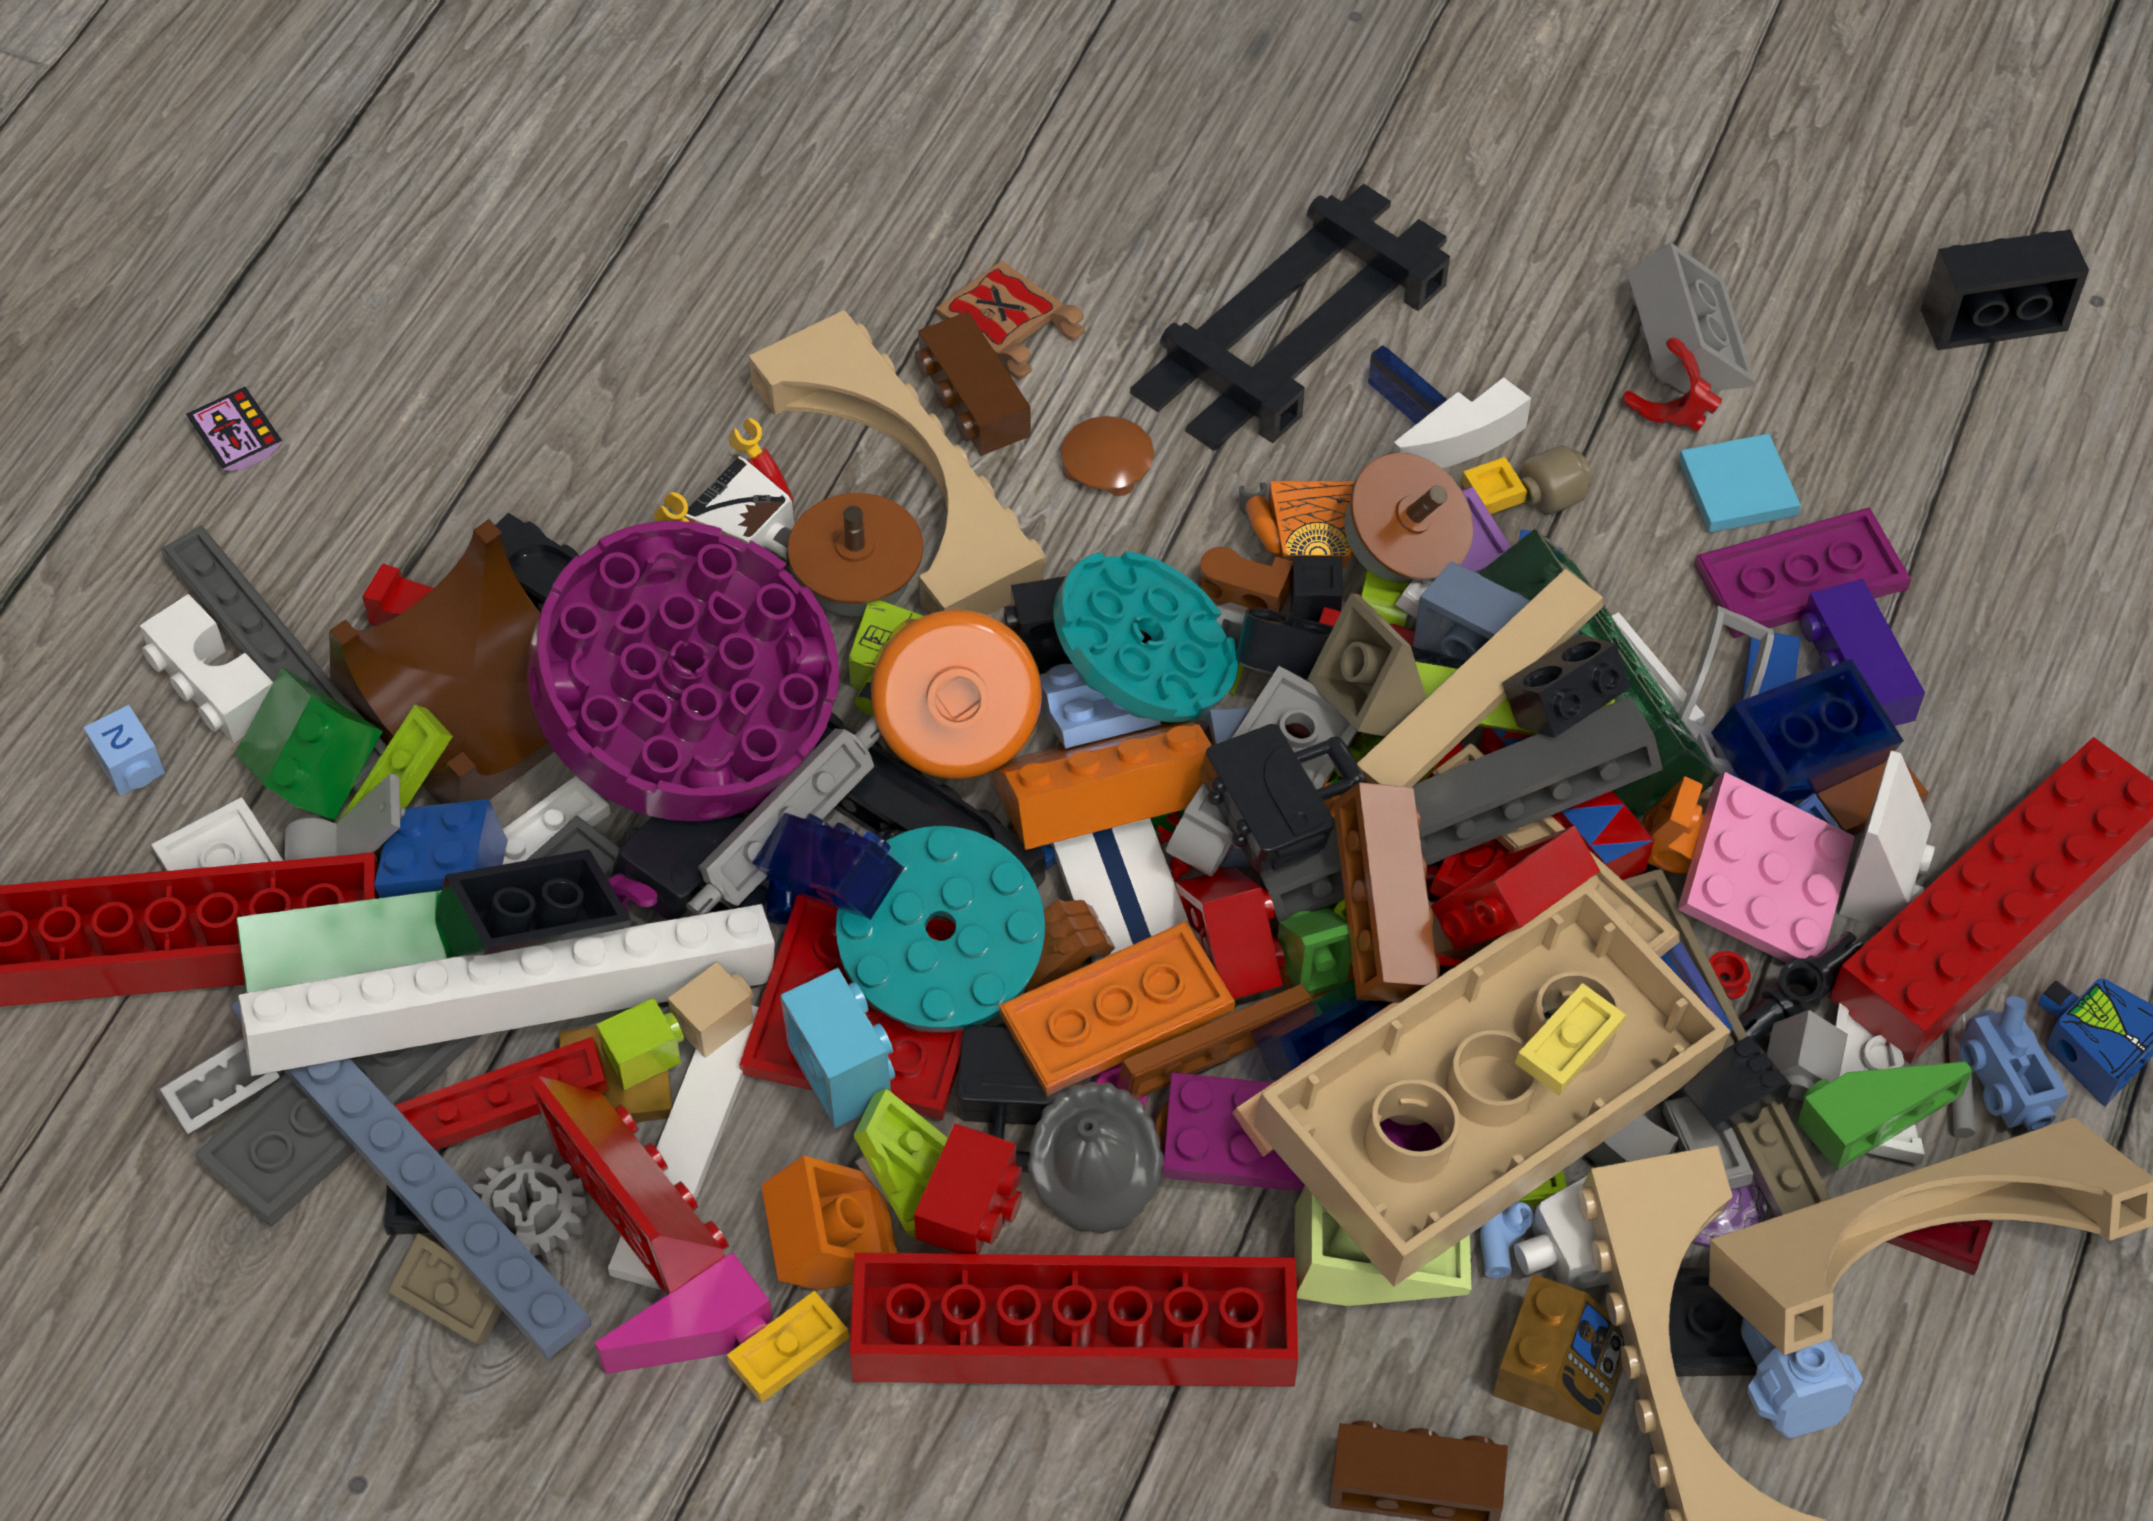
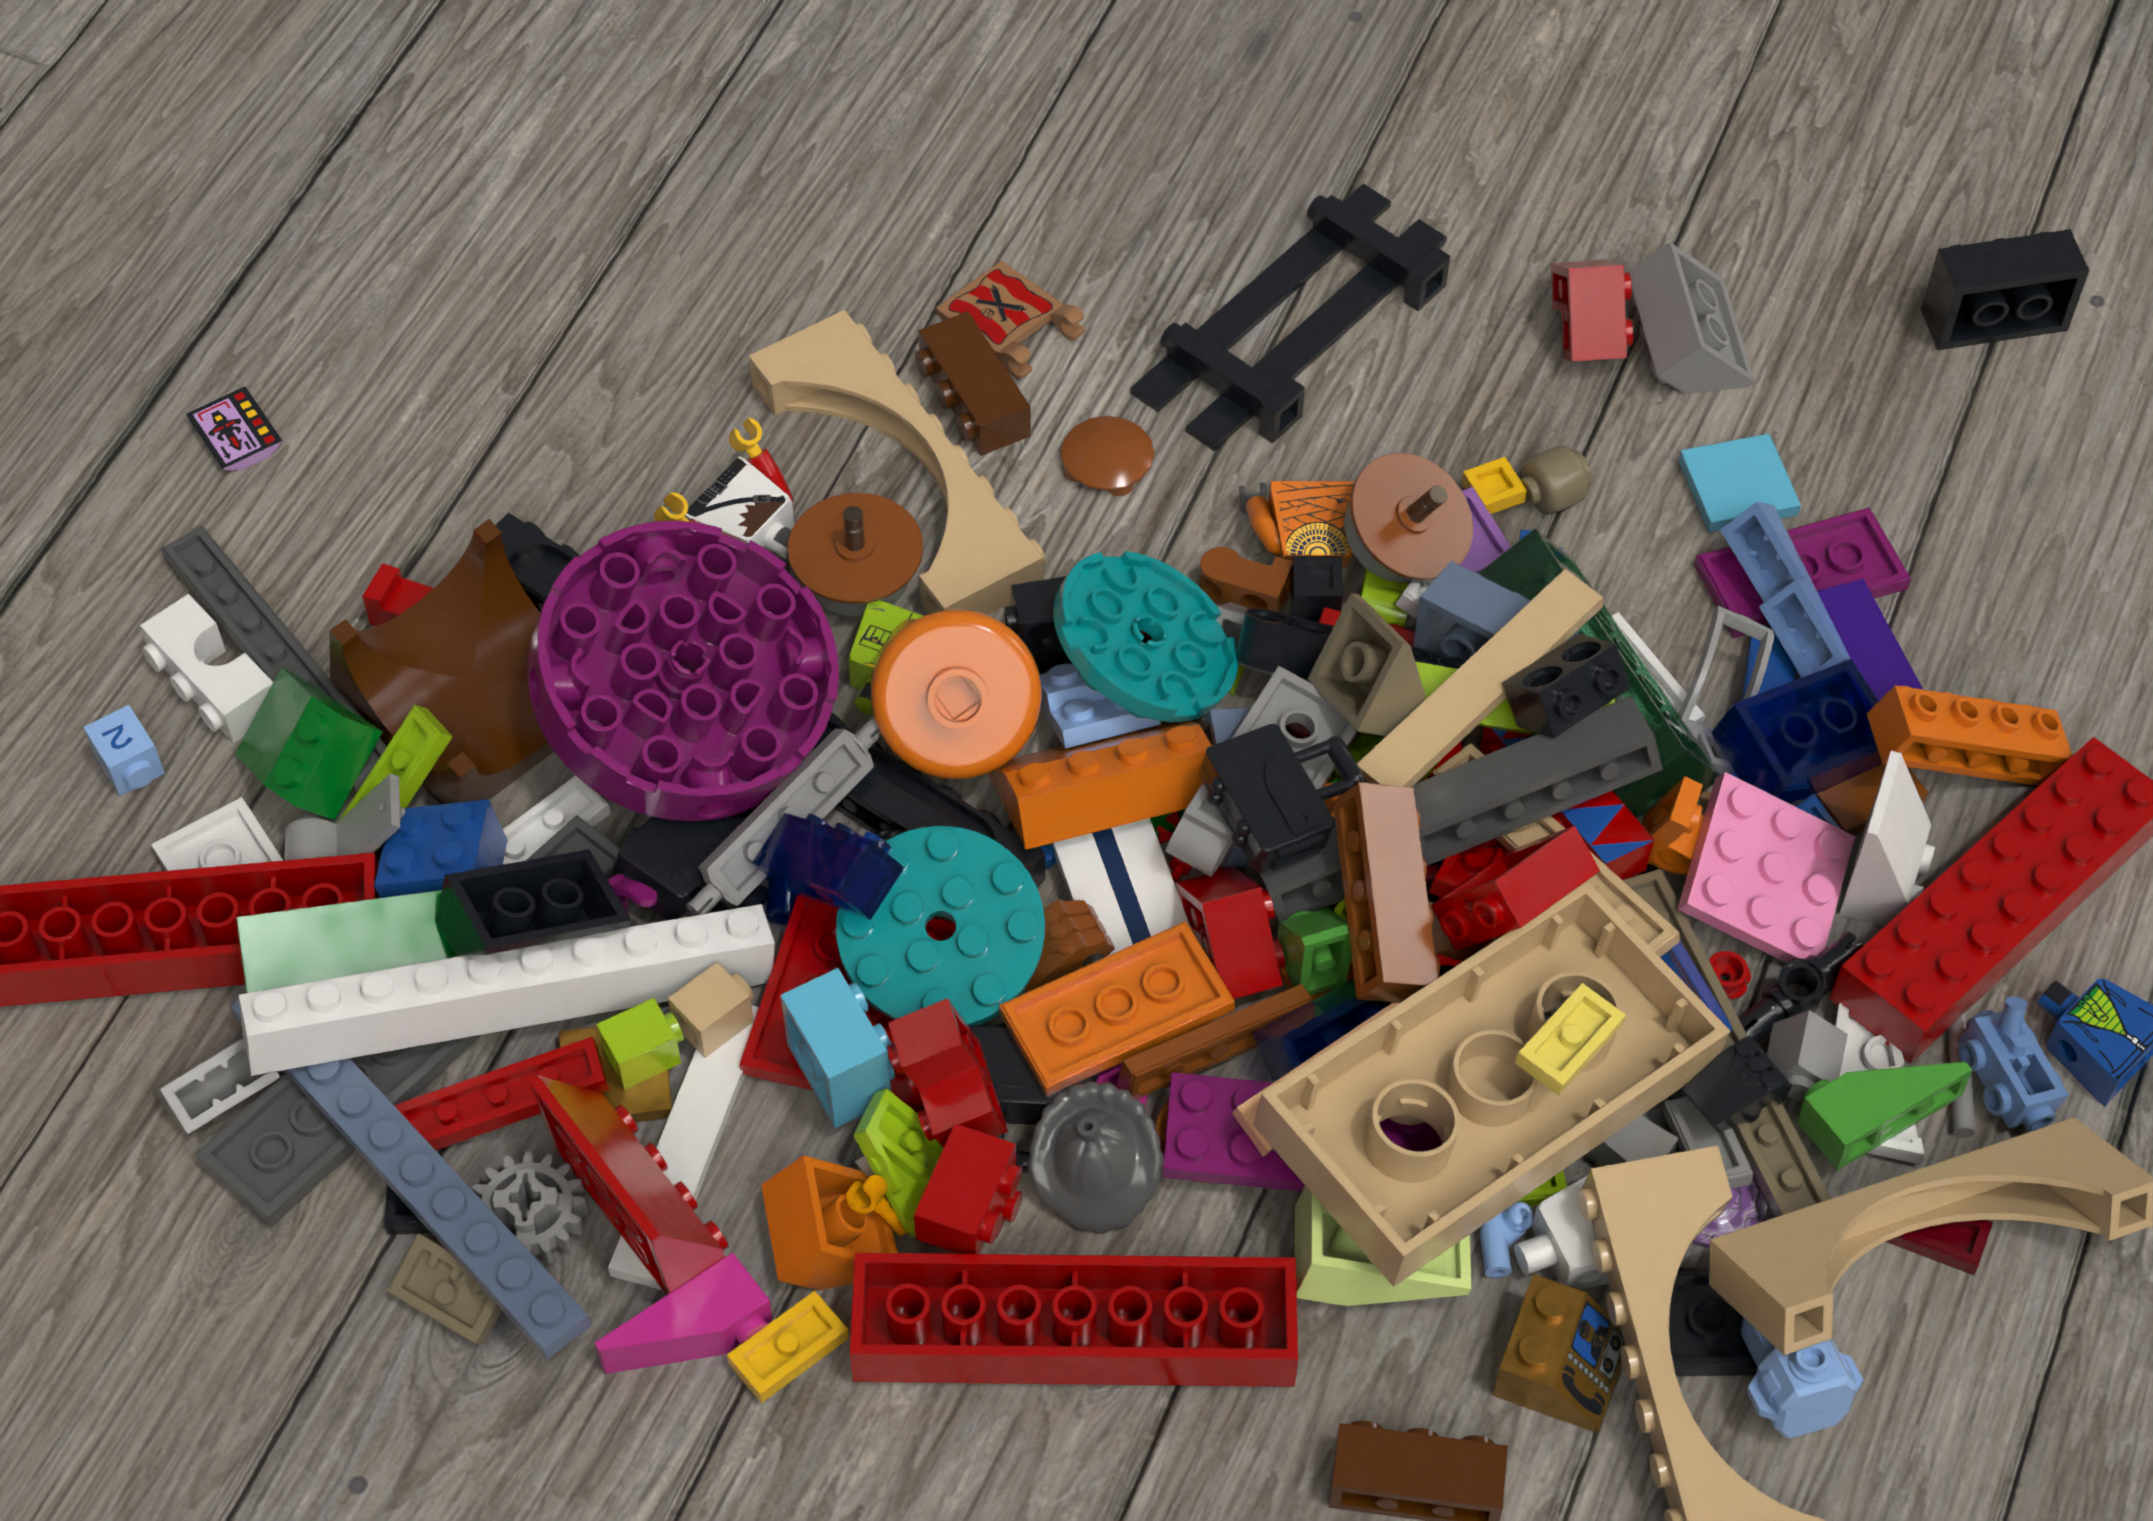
clear blue tile [1368,345,1447,424] -> none
white slope [1393,377,1531,468] -> none
red helmet [1622,337,1722,432] -> none
none -> light orange hand [846,1175,906,1236]
none -> red brick [887,998,1008,1148]
none -> brick [1551,260,1633,362]
none -> medium blue slope [1720,502,1851,688]
none -> orange brick [1867,685,2073,786]

